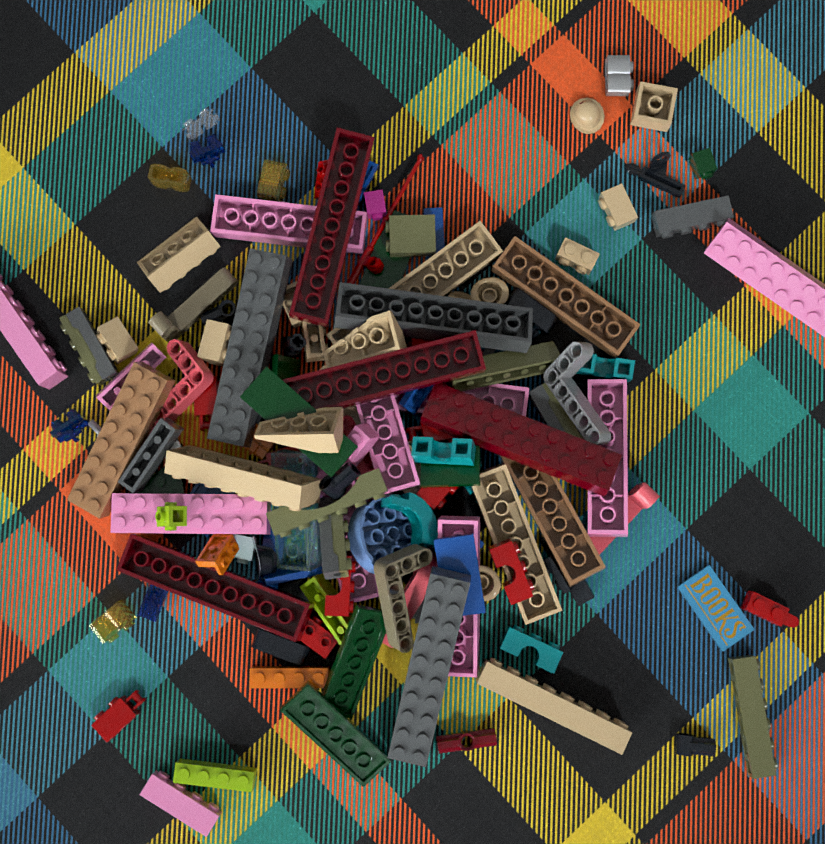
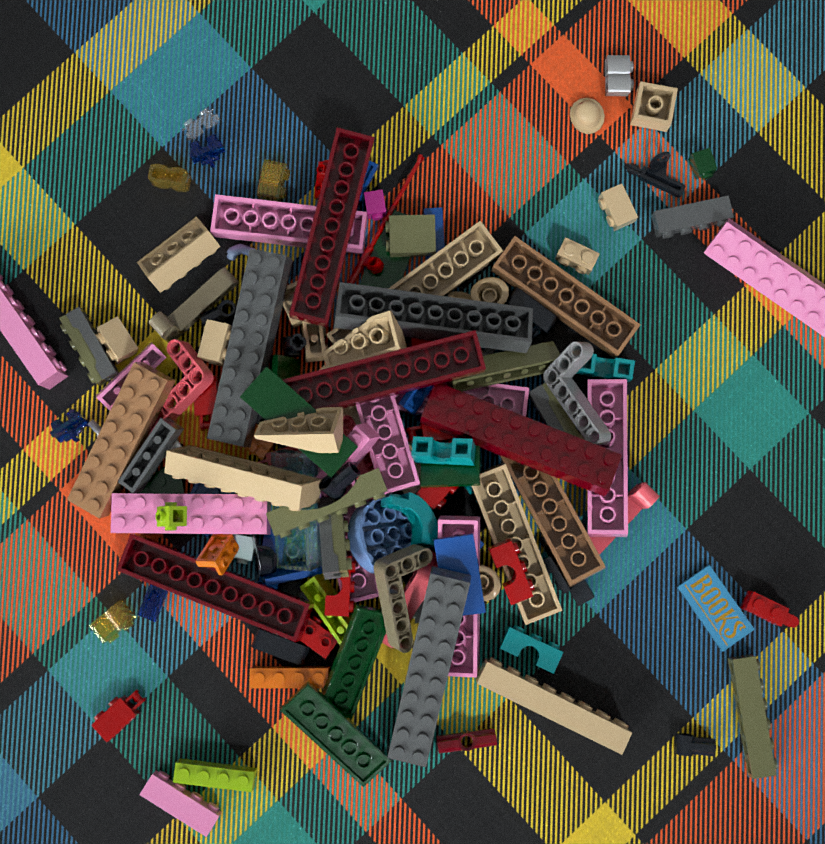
none -> sand blue arm [227,244,255,261]

